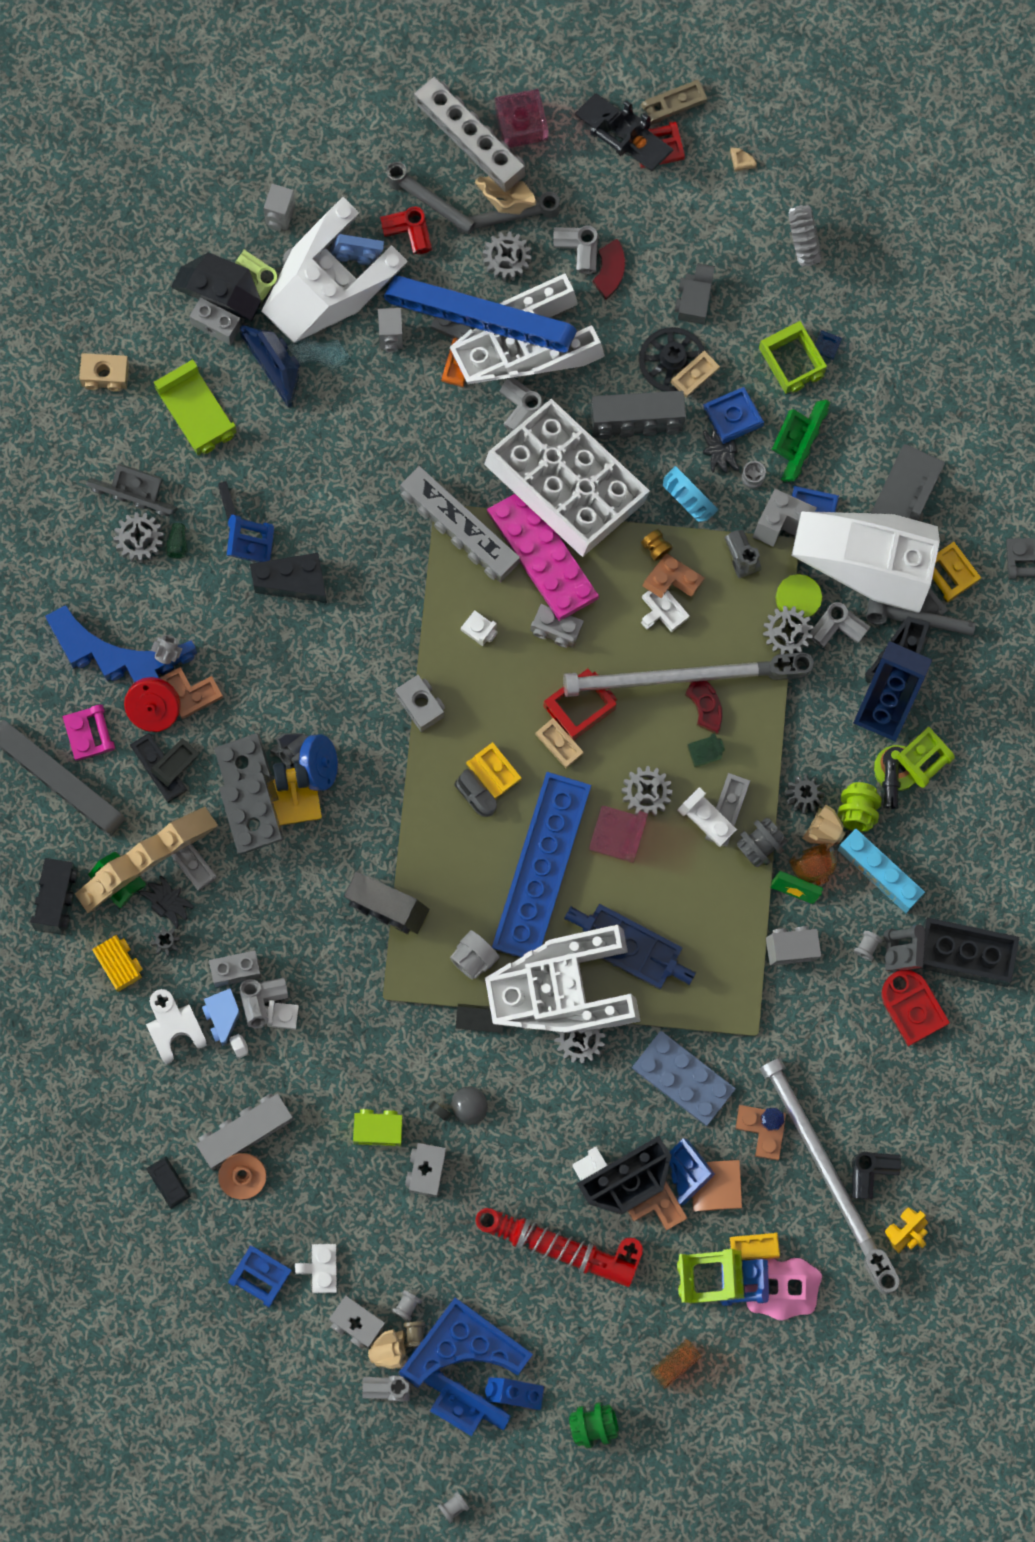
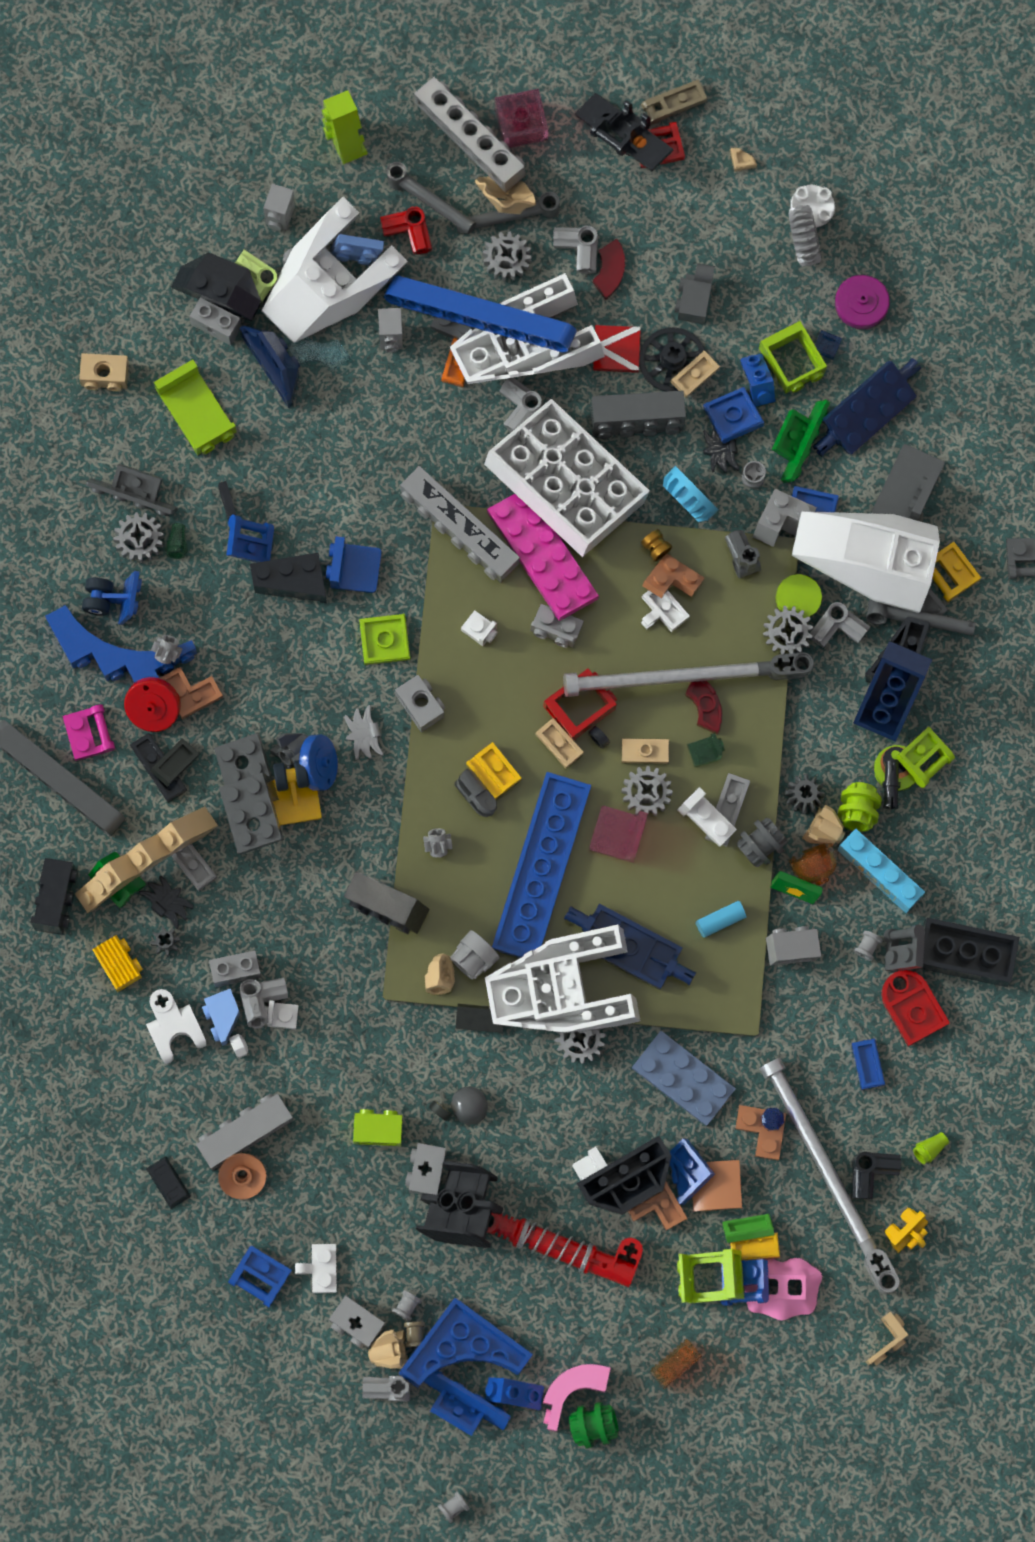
none -> plate [82,571,142,625]
none -> lime wedge [321,90,368,165]
none -> blue bracket [326,536,382,593]
none -> light grey piece [345,705,384,759]
none -> lime tile [359,614,410,665]
none -> black piece [415,1161,503,1248]
none -> light grey gear [423,828,452,857]
none -> tan rock [425,953,455,995]
none -> bright pink arch [543,1364,610,1432]
none -> black tile [588,726,610,749]
none -> red tile [593,325,640,373]
none -> tan plate [622,739,669,764]
none -> medium azure brick [695,901,746,938]
none -> bright green tile [722,1214,774,1243]
none -> blue bracket [740,354,775,407]
none -> white dish [790,185,835,227]
none -> dark blue plate [813,358,921,457]
none -> magenta wheel [835,275,890,329]
none -> blue tile [851,1039,885,1090]
none -> tan bracket [865,1312,908,1365]
none -> lime cone [913,1132,949,1164]

